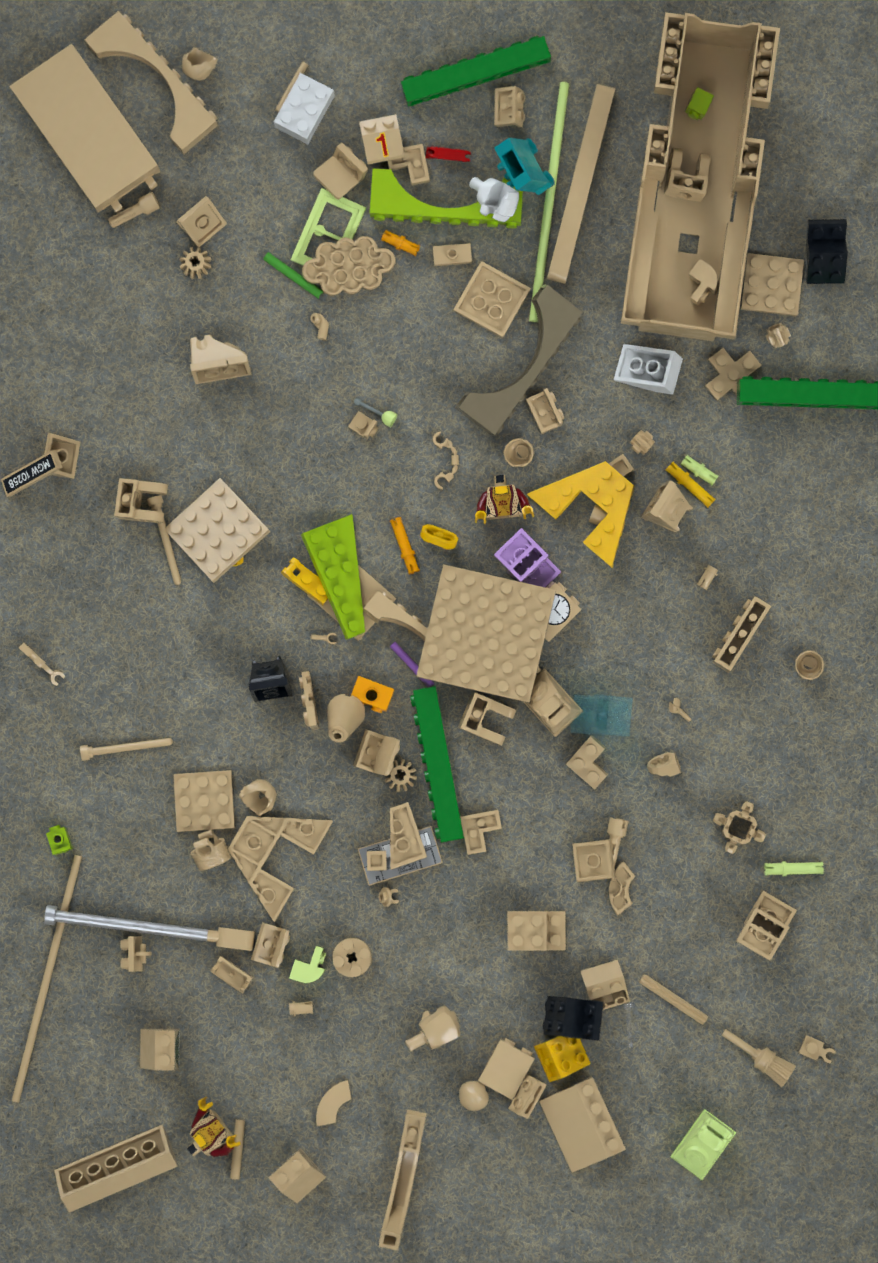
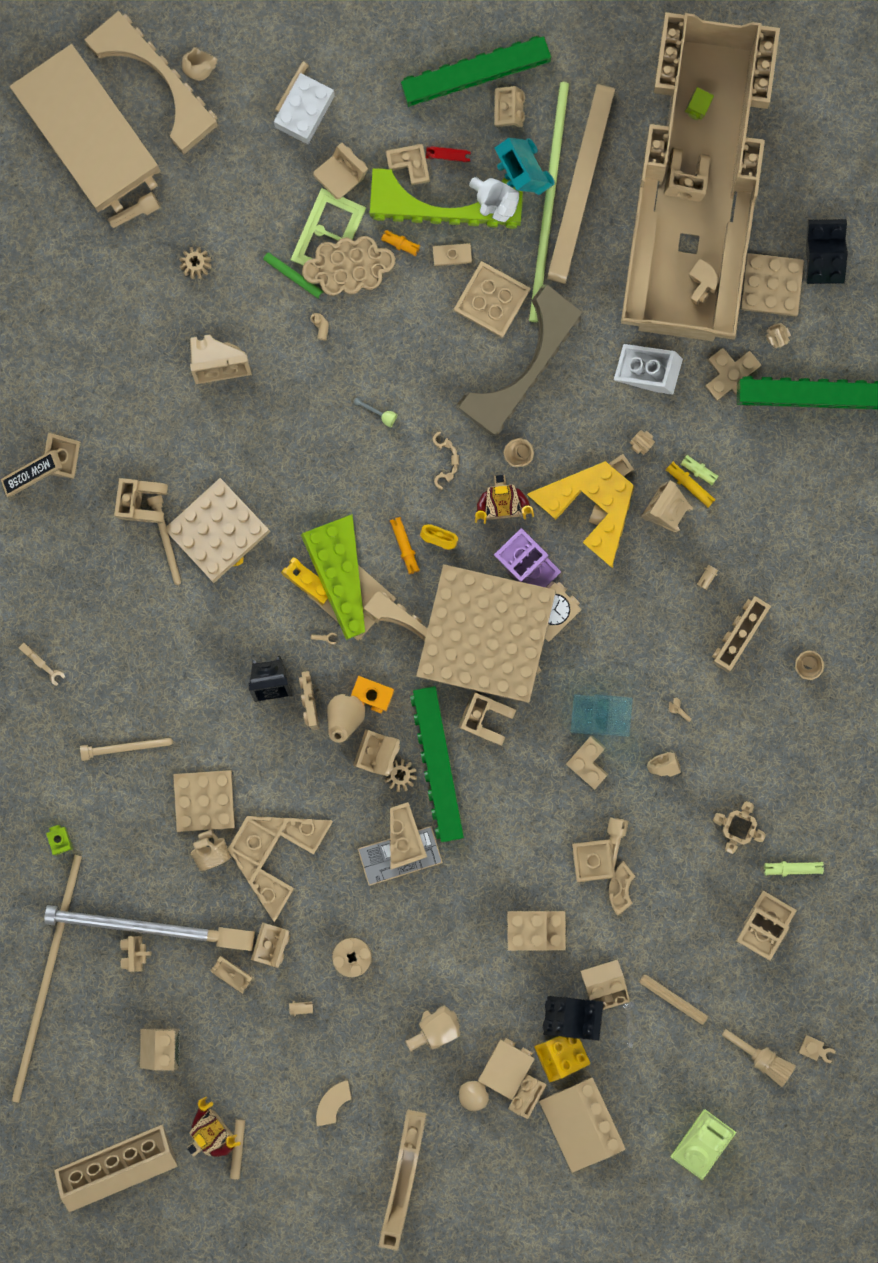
tan bracket [176,196,227,247] -> none
tan hair [239,779,277,816] -> none
tan slope [269,1148,326,1203] -> none
yellowish green brick [289,946,326,983] -> none
tan bracket [348,411,379,440] -> none
tan slope [359,114,405,164] -> none
tan plate [367,851,387,871] -> none
tan plate [379,887,399,907] -> none
medium lavender bar [390,642,434,687] -> none
tan plate [460,810,502,855] -> none
tan piece [524,668,584,737] -> none
tan bracket [526,388,565,435] -> none

